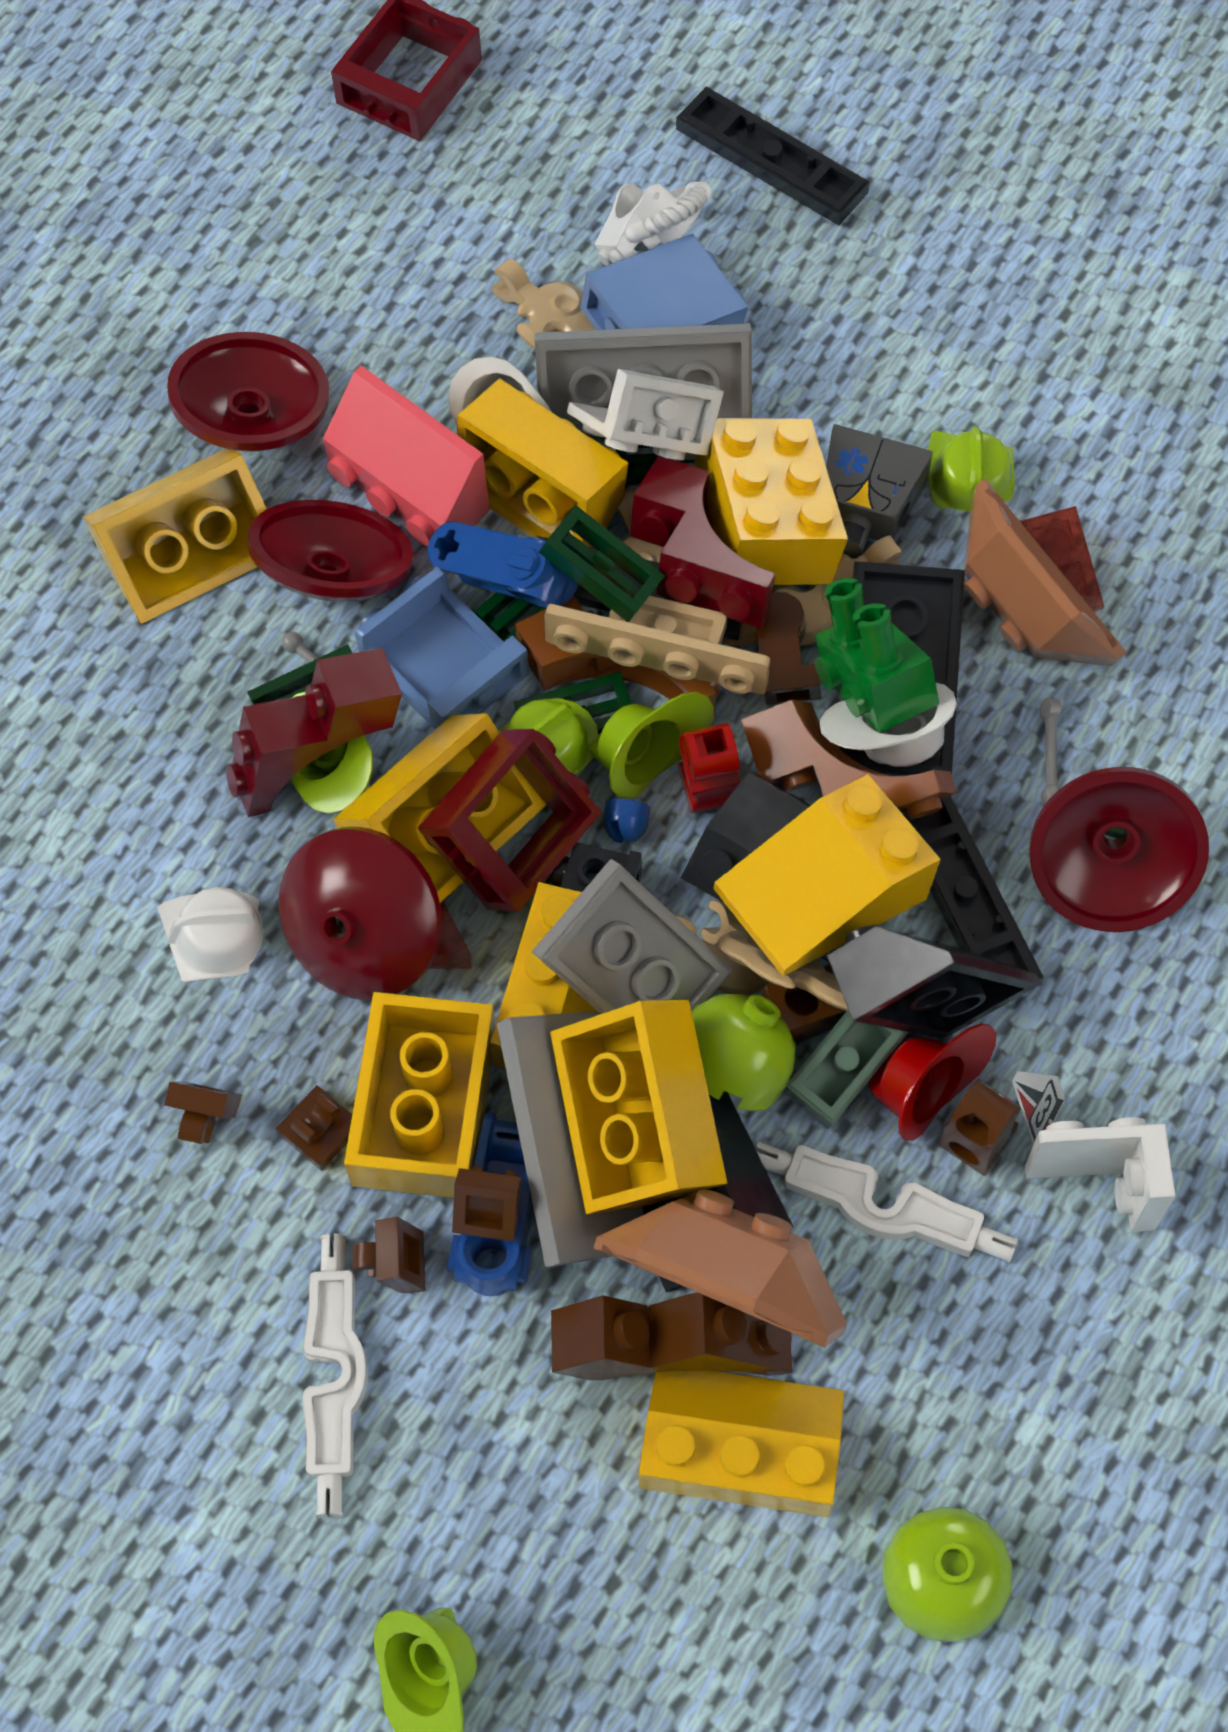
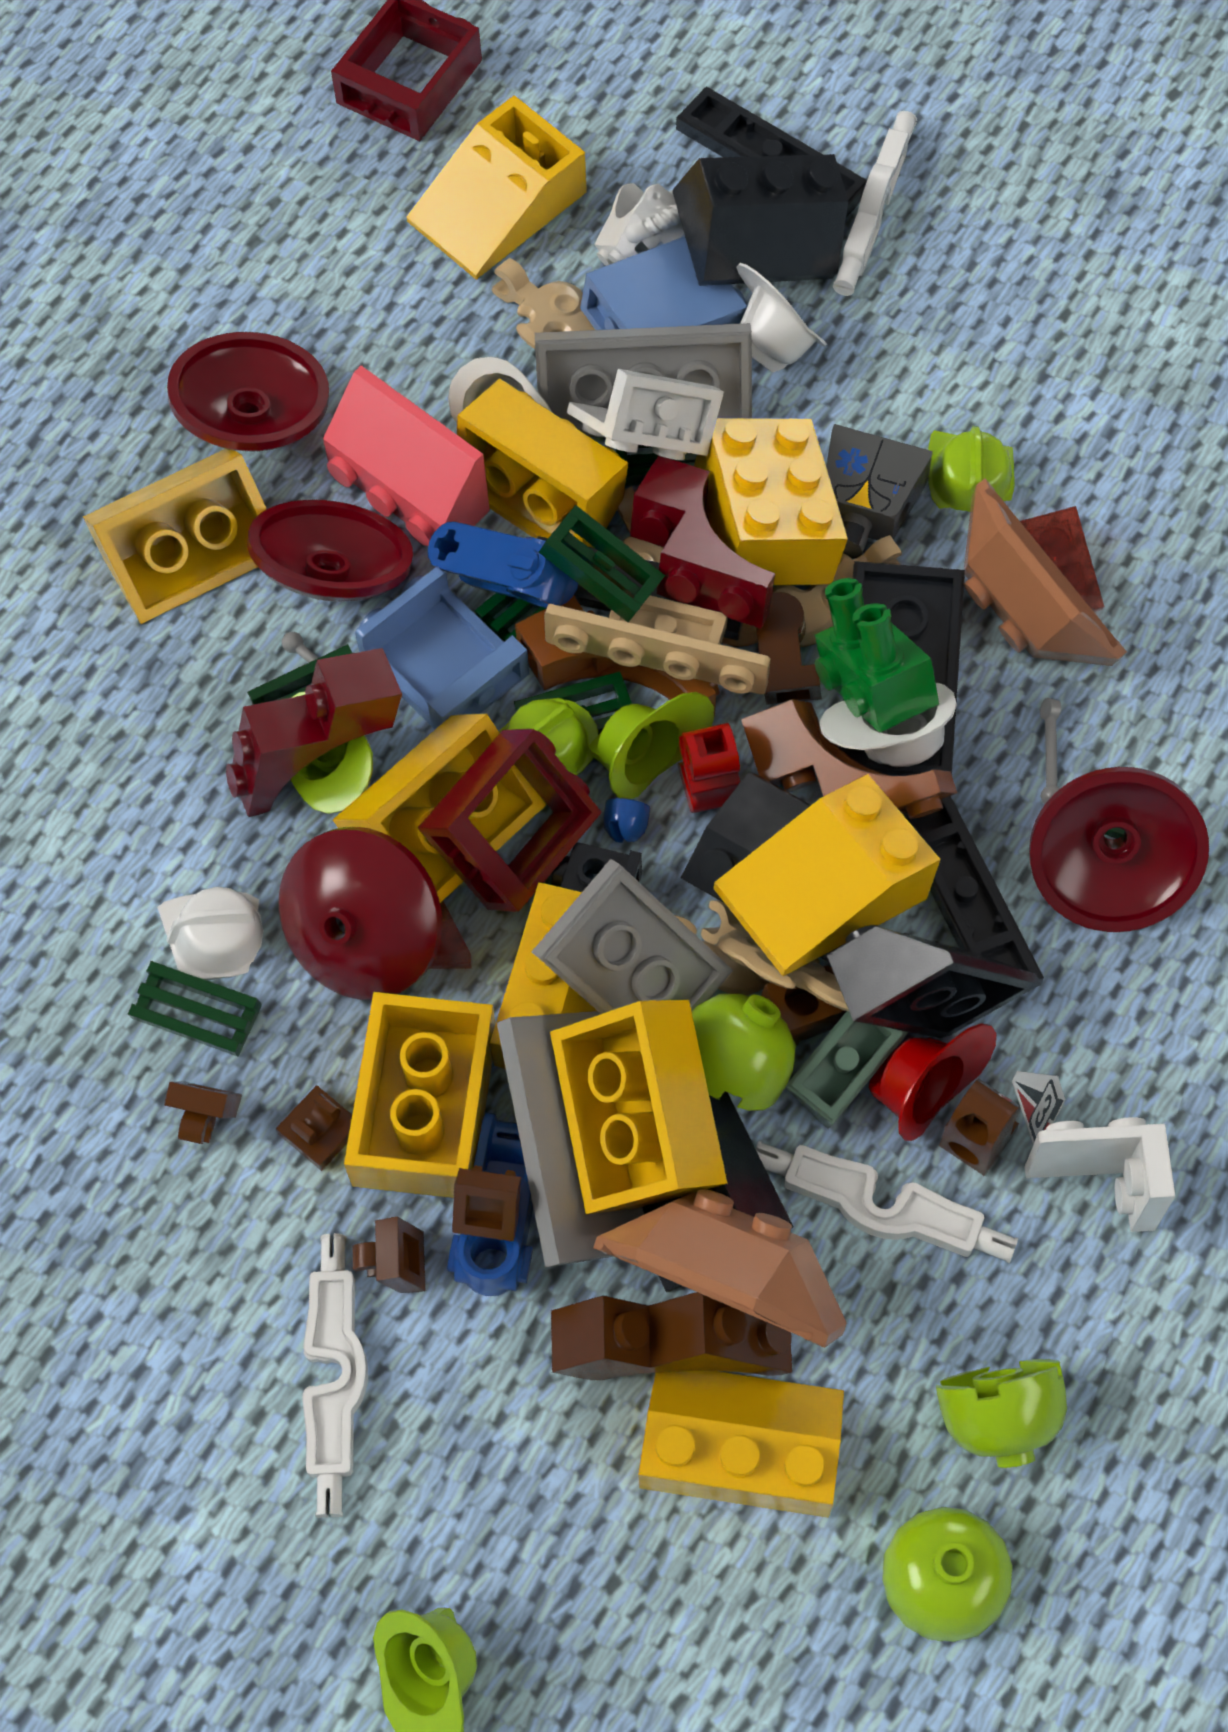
none -> dark green tile [128,961,262,1057]
none -> yellow slope [406,95,587,280]
none -> black slope [672,154,849,286]
none -> white piece [736,263,827,372]
none -> white piece [833,111,917,296]
none -> lime cylinder [936,1359,1067,1468]

